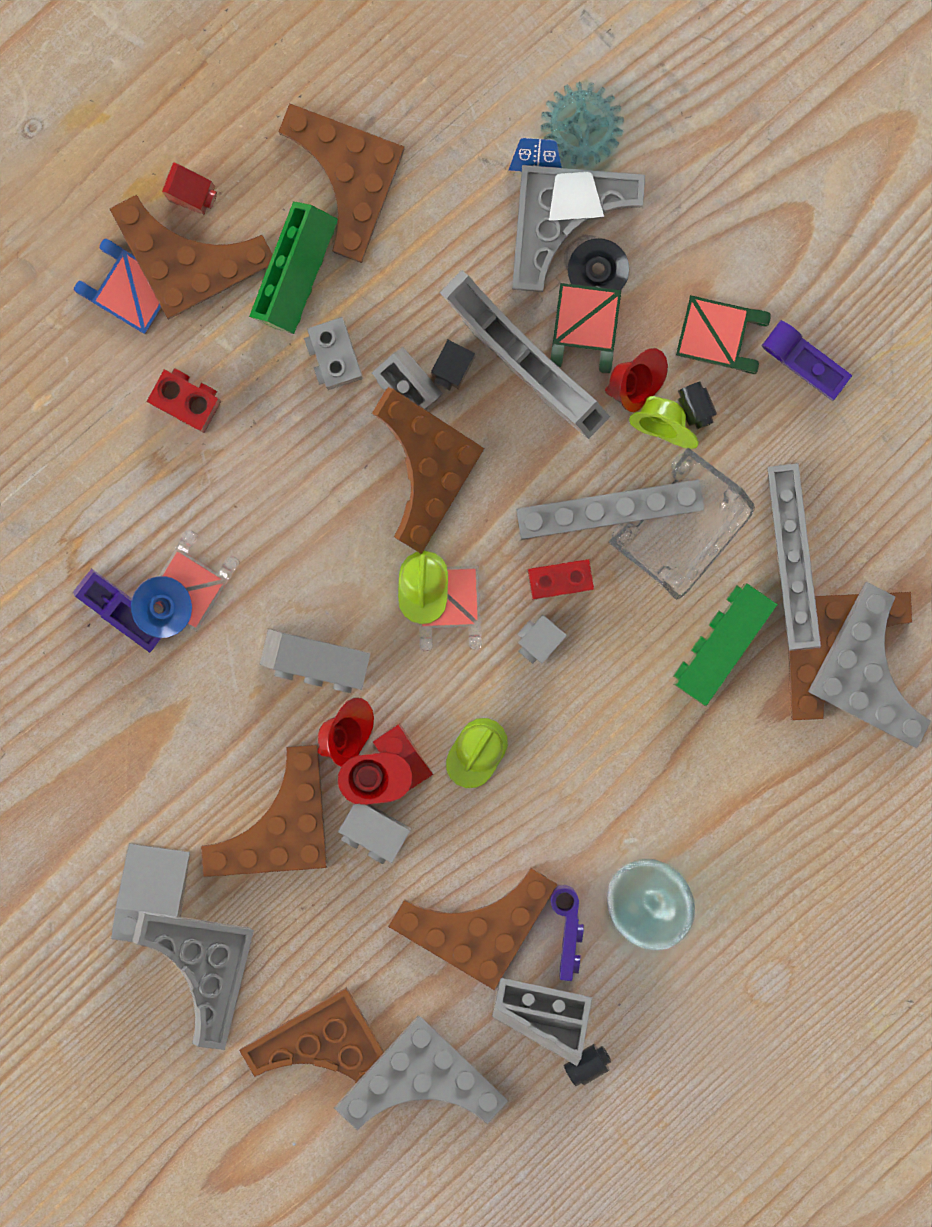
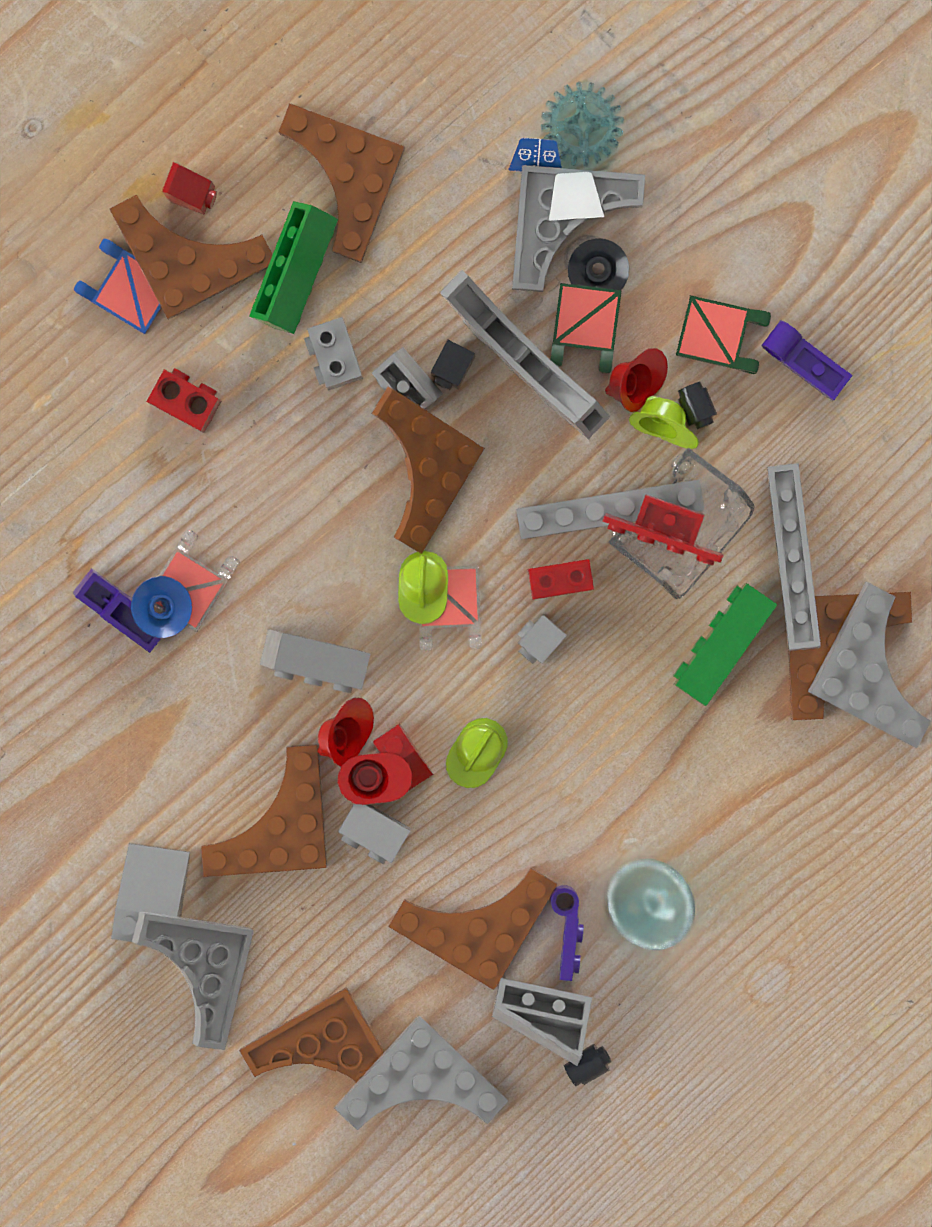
none -> red bracket [602,494,724,565]

